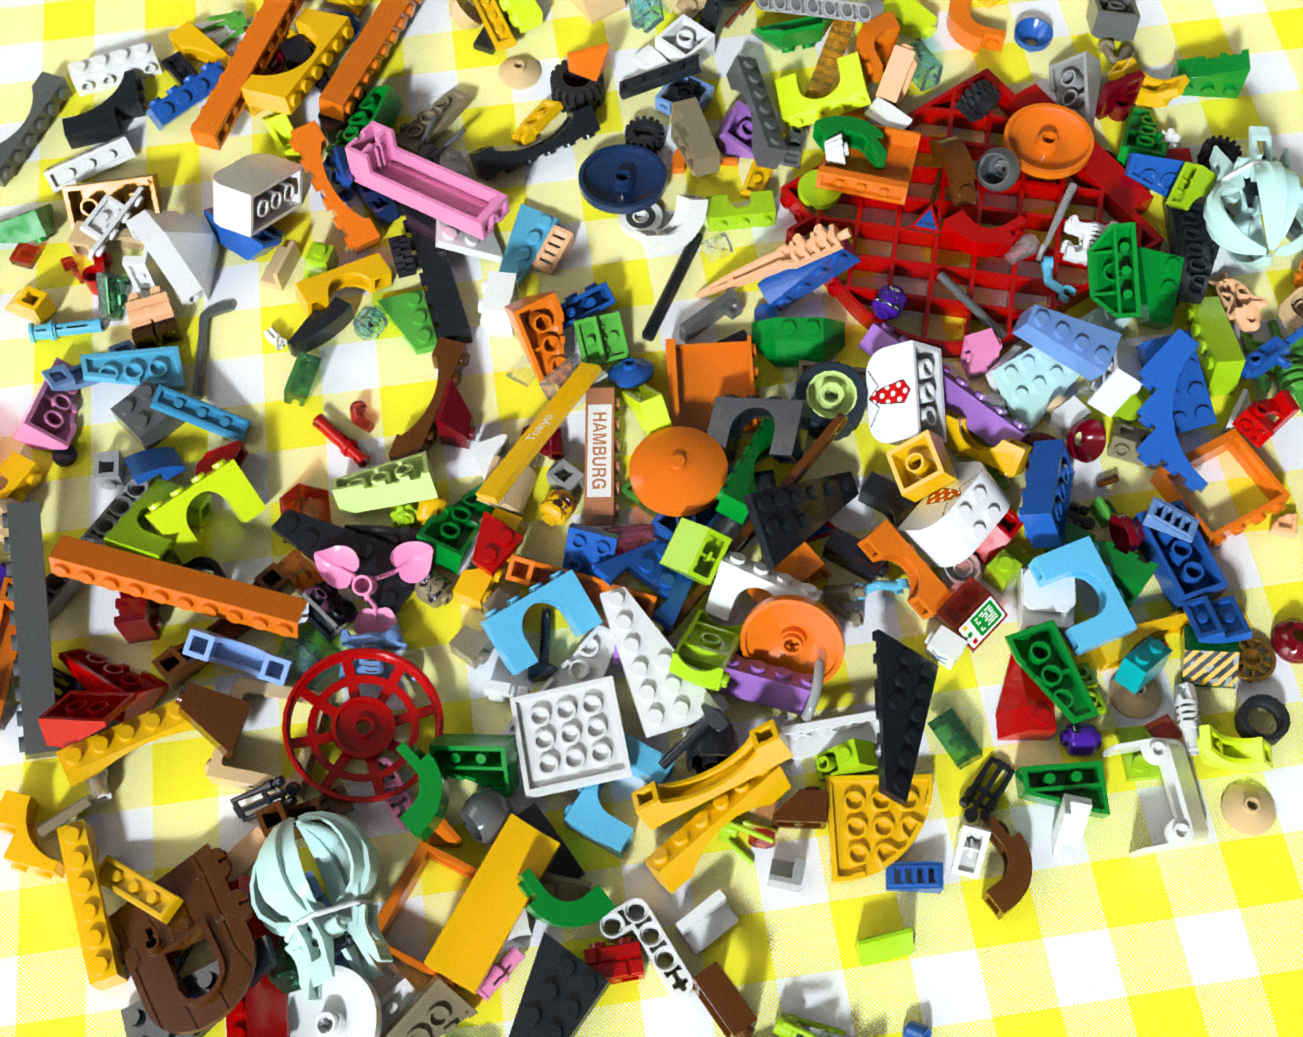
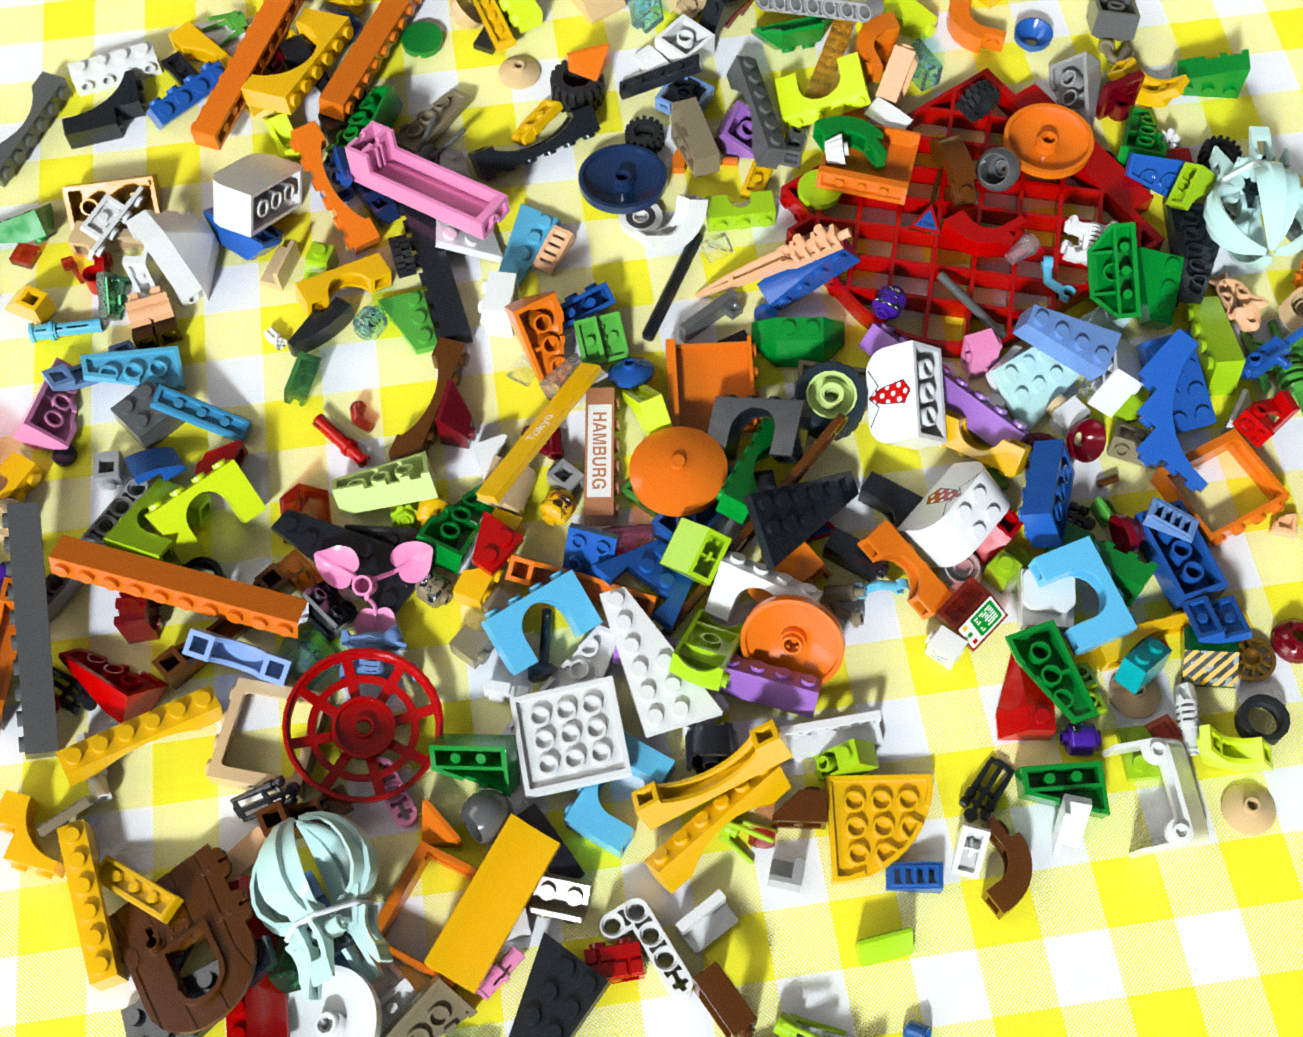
red slope [37,691,137,748] -> none
white fence [42,134,136,193] -> none
reddish brown slope [176,682,251,759] -> none
dark grey piece [192,301,234,400] -> none
green arch [396,741,450,841] -> none
green arch [517,868,616,929] -> none
black piece [658,703,730,770] -> none
light grey piece [801,658,825,723] -> none
black wing [872,629,939,805] -> none
yellow brick [886,429,958,502] -> none
clear green hinge [927,708,982,770] -> none
light grey piece [1036,182,1077,262] -> none
none -> green tile [401,22,443,58]

